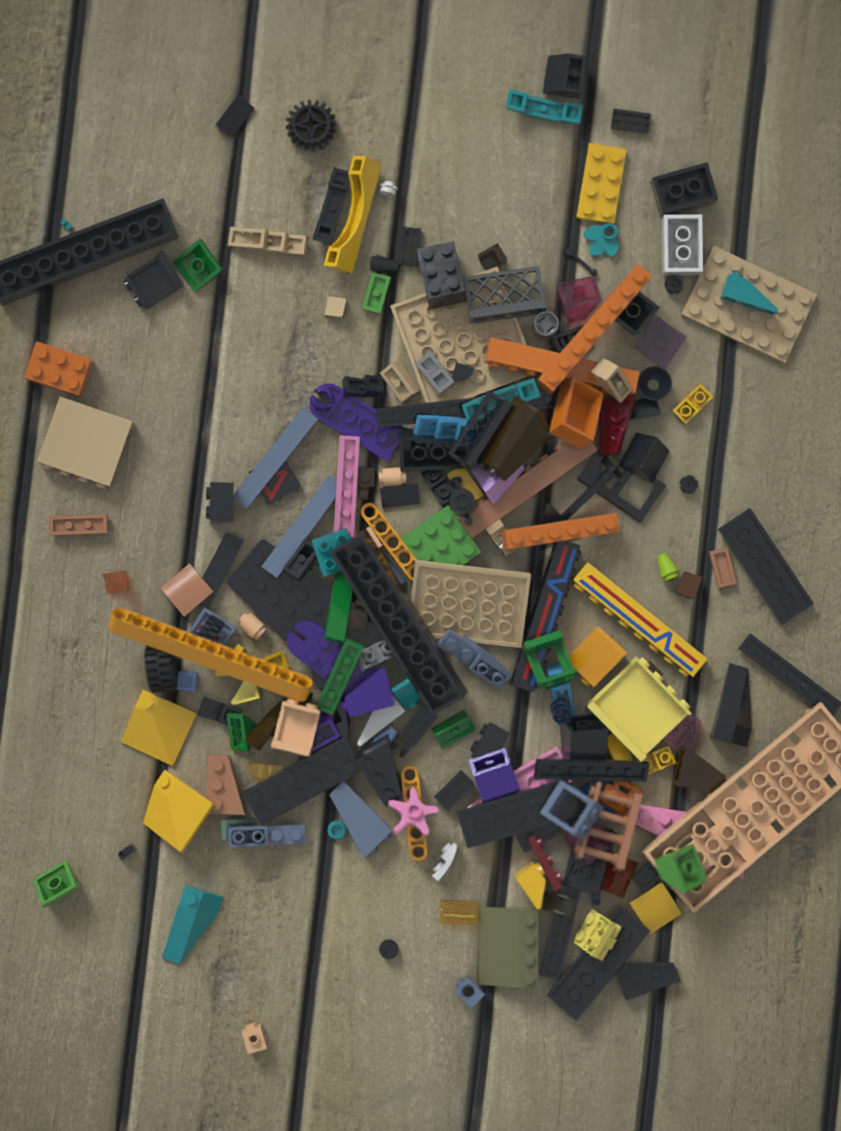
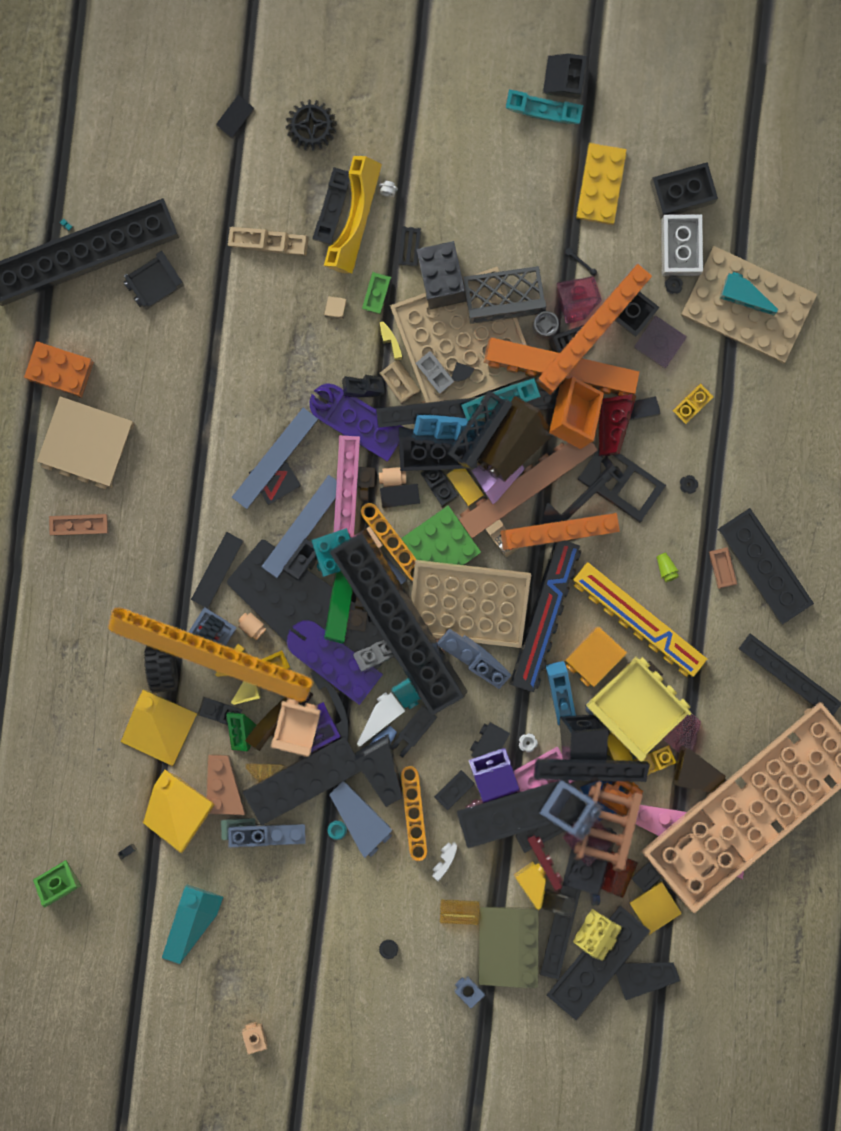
clear orange panel [102,571,130,593] -> none
nougat slope [161,563,214,617] -> none
green slope [173,239,223,292] -> none
medium blue tile [176,671,198,692] -> none
black slope [206,482,234,524] -> none
green tile [316,638,364,715] -> none
dark purple slope [341,667,395,717] -> none
black cone [370,254,398,273] -> none
bright pink animal [388,788,439,836] -> none
green slope [431,710,476,749] -> none
black piece [450,476,477,526] -> none
dark brown panel [478,243,508,271] -> none
green panel [523,630,577,690] -> none
dark blue wheel [550,698,572,724] -> none
teal plate [583,223,619,257] -> none
tan slope [591,358,633,403] -> none
black tile [610,108,651,134] -> none
black slope [618,433,670,484] -> none
black piece [637,366,672,401] -> none
bright green slope [654,844,708,893] -> none
reddish brown panel [675,571,702,600] -> none
black wedge [710,663,752,747] -> none
none -> light yellow slope [379,322,402,361]
none -> white plate [519,733,538,752]

